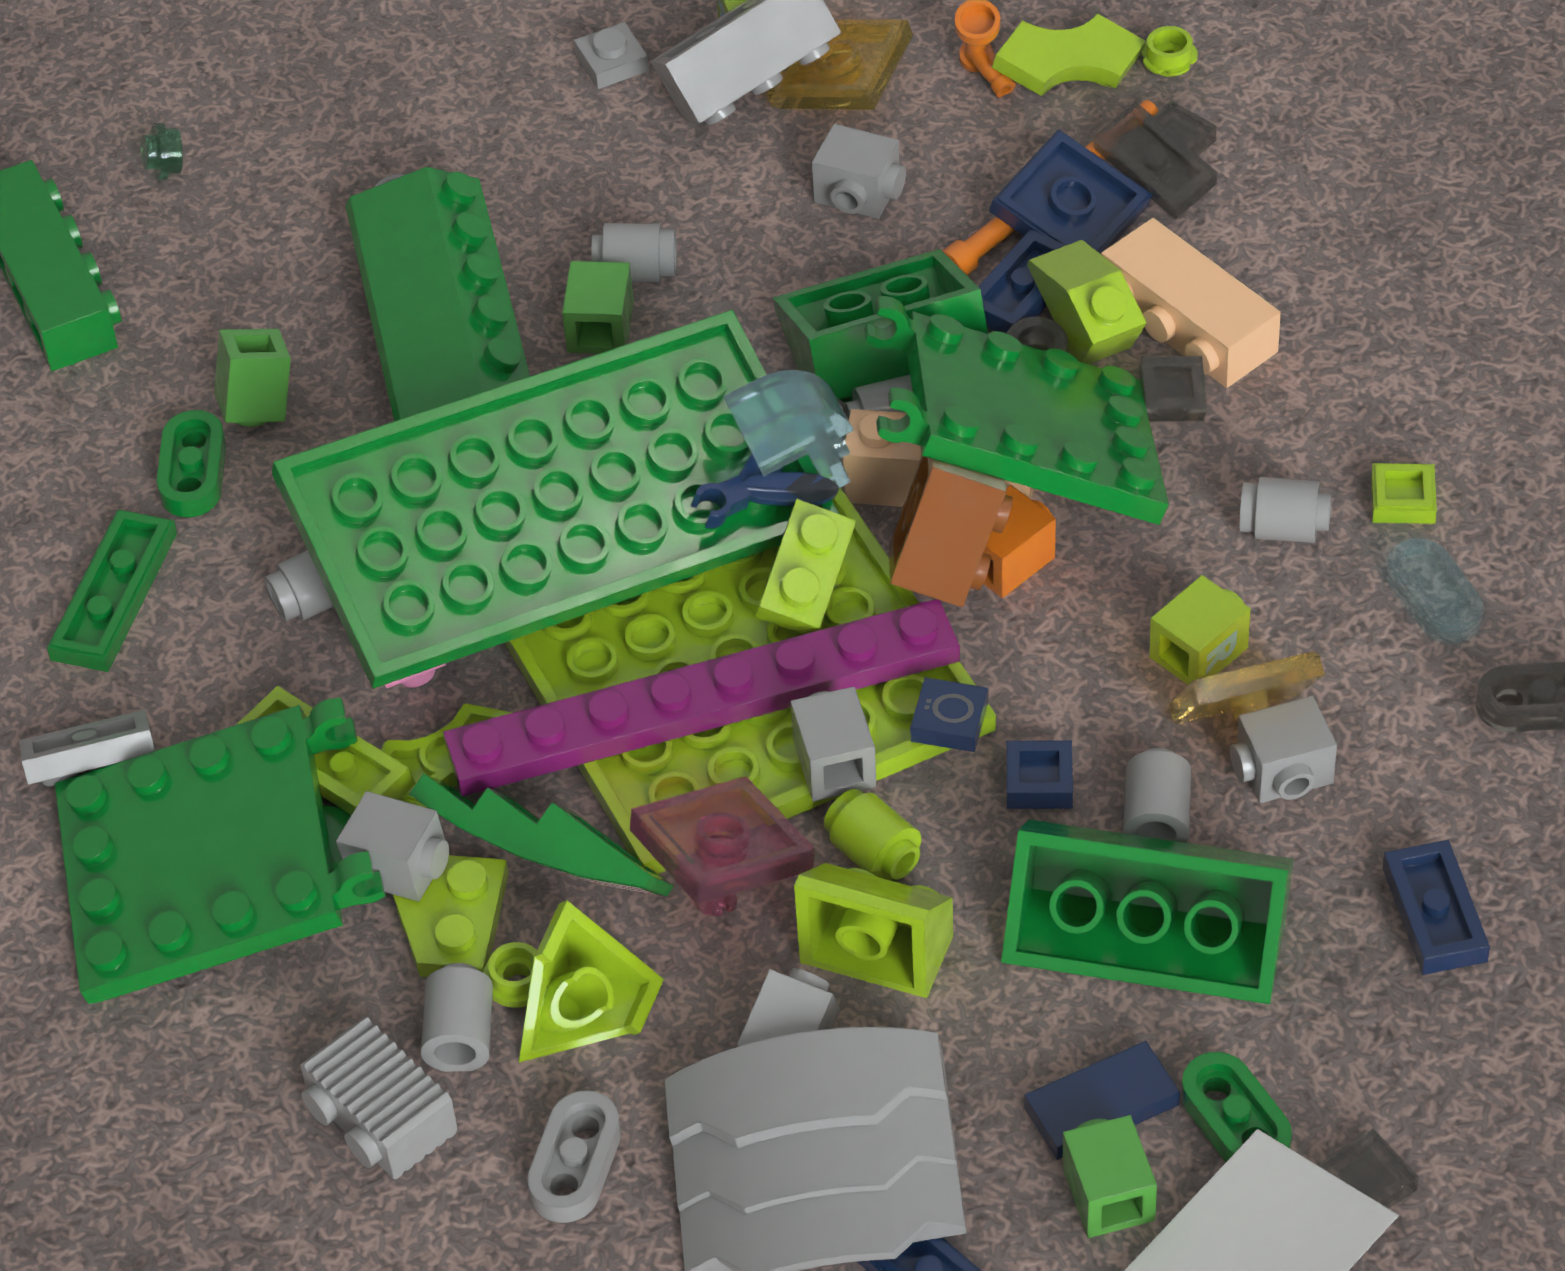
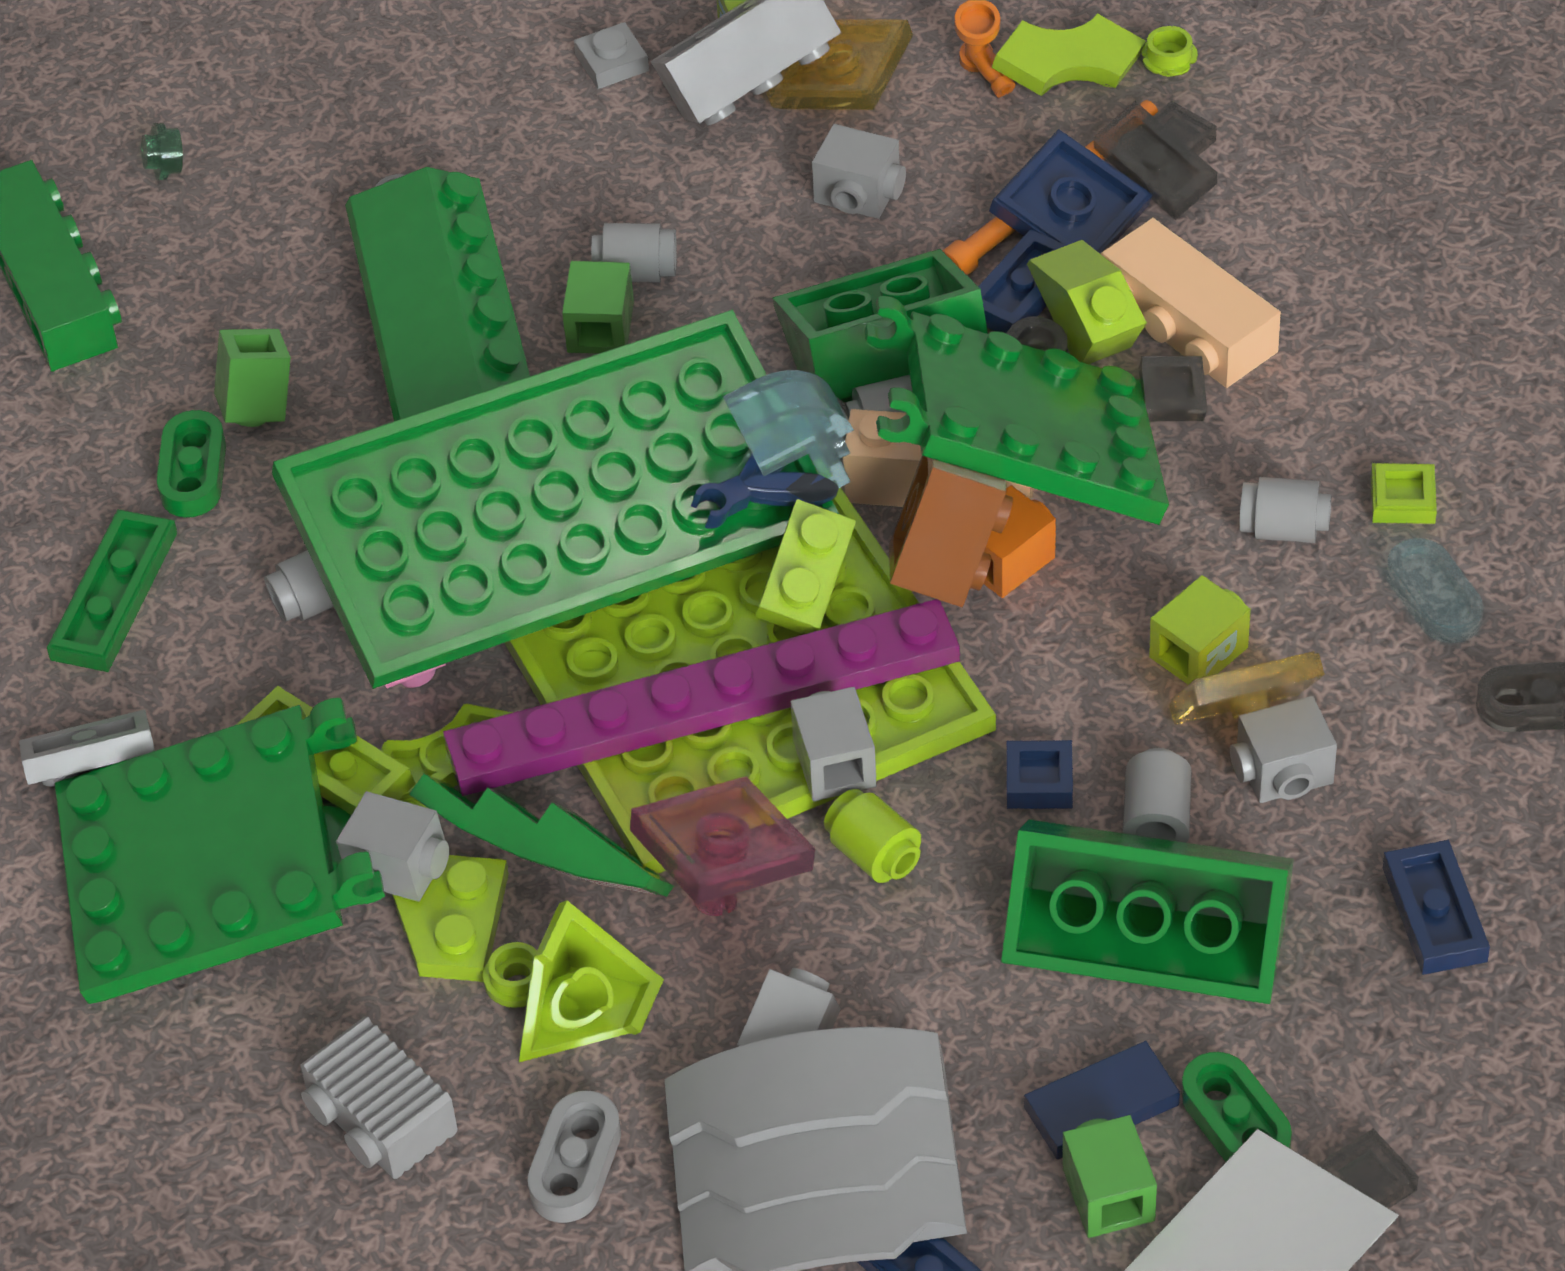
light grey brick [421,963,493,1072] -> none
lime slope [794,863,954,998] -> none
dark blue tile [910,677,989,752] -> none

